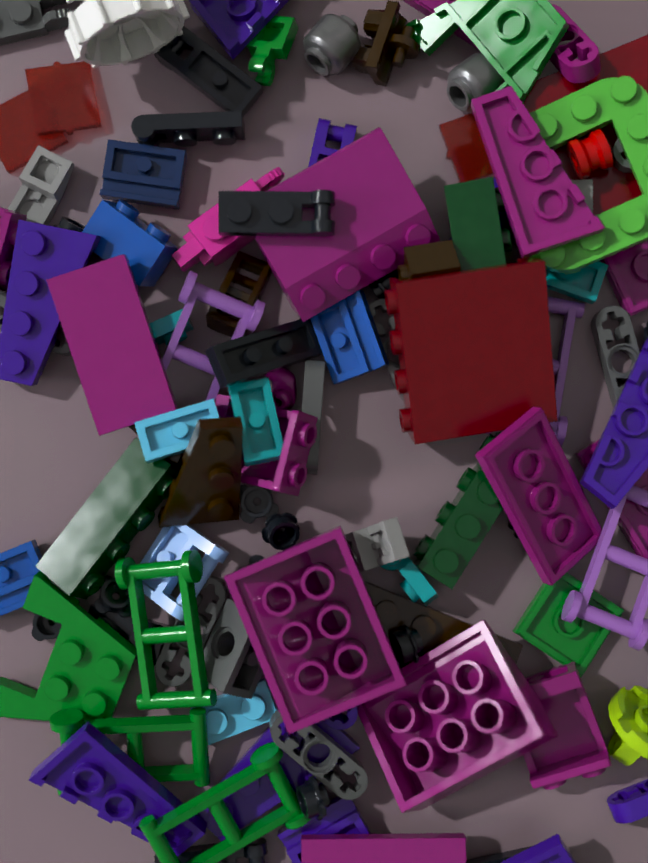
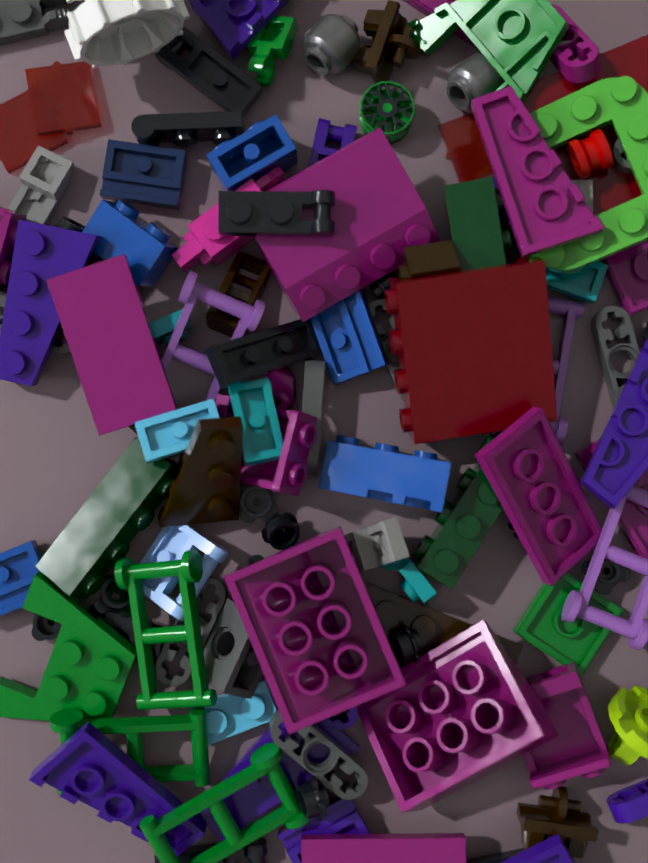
none -> blue brick [207,115,298,191]
none -> blue wedge [319,435,452,512]
none -> green wheel [359,81,414,144]
none -> dark brown hips [516,786,598,858]
none -> black plate [582,559,630,595]

